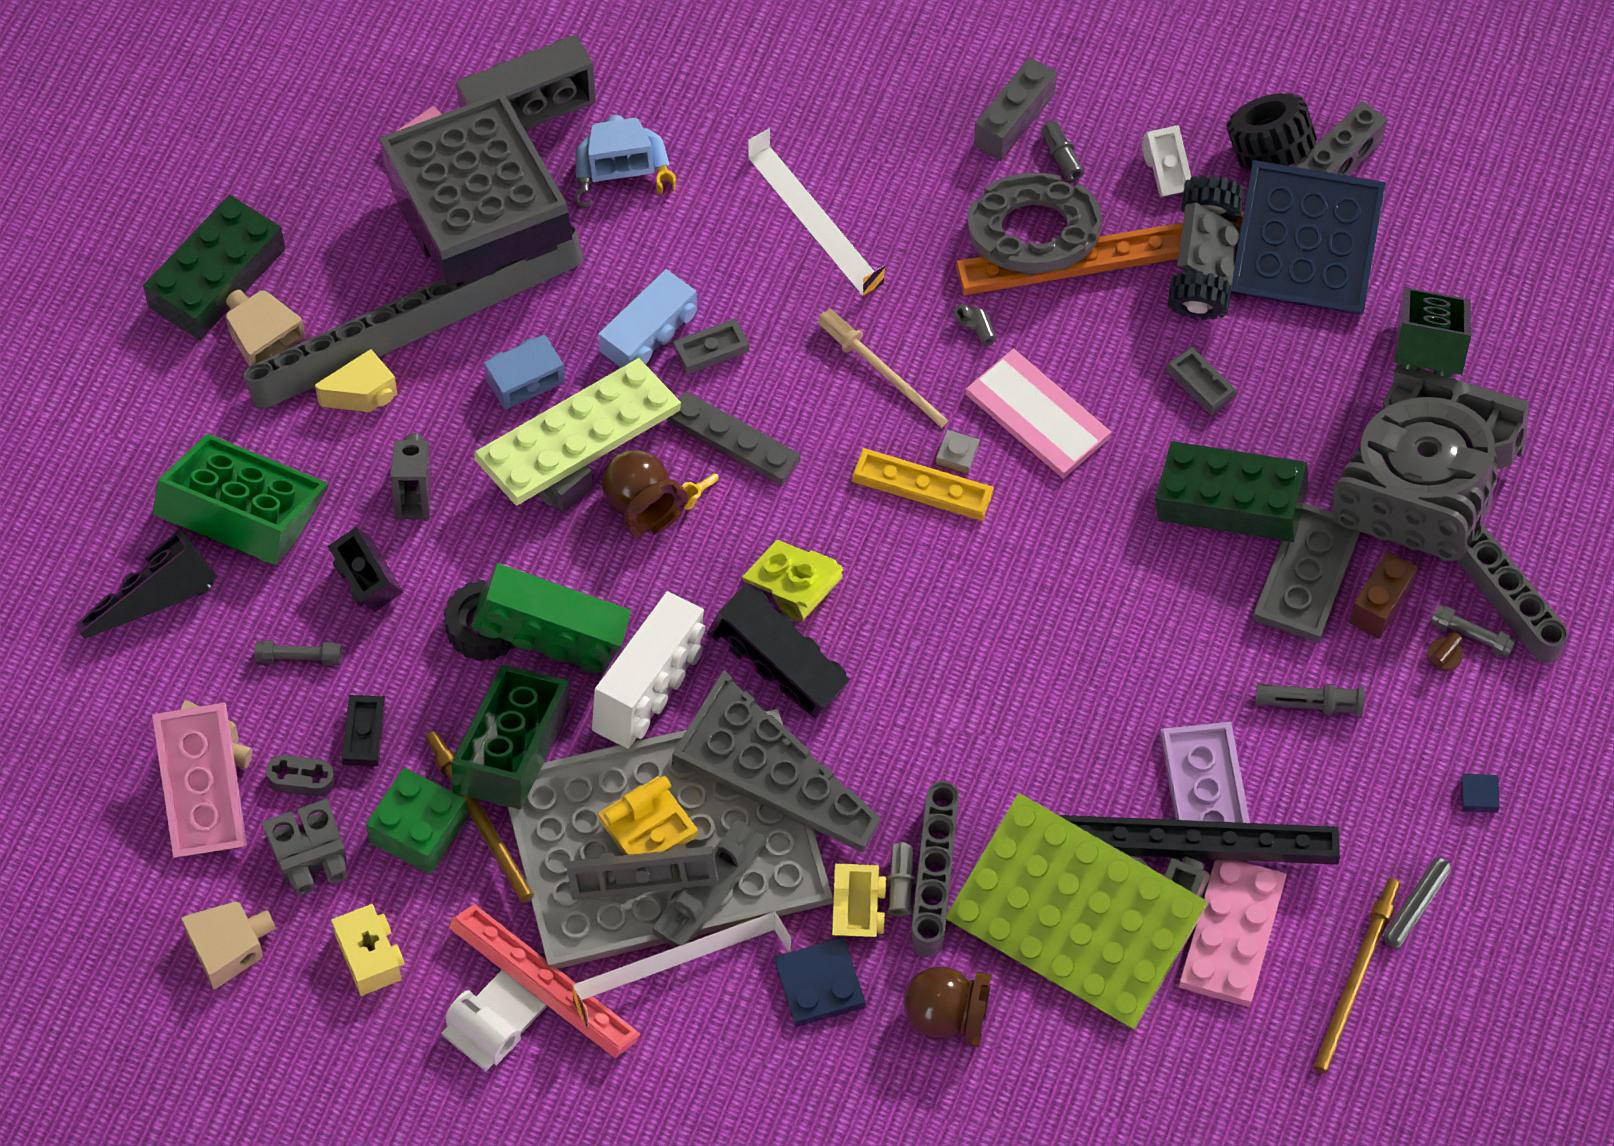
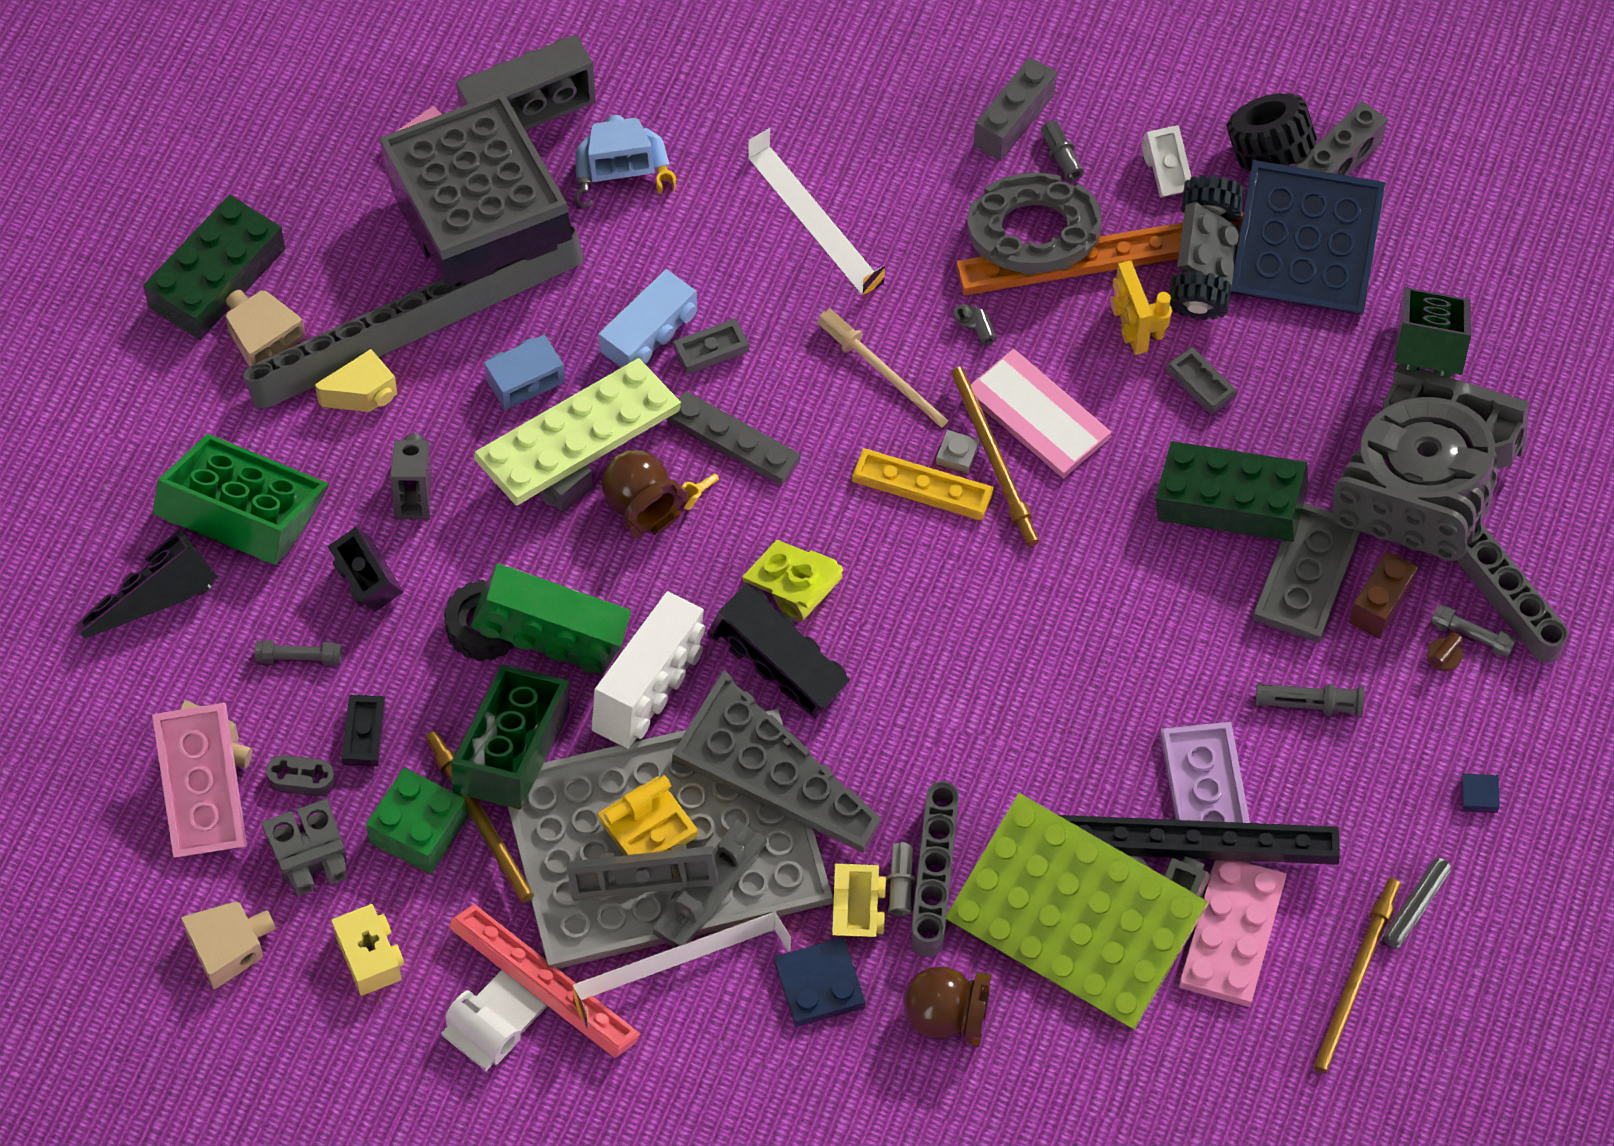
none -> pearl gold bar [950,367,1040,547]
none -> yellow plate [1110,260,1172,355]

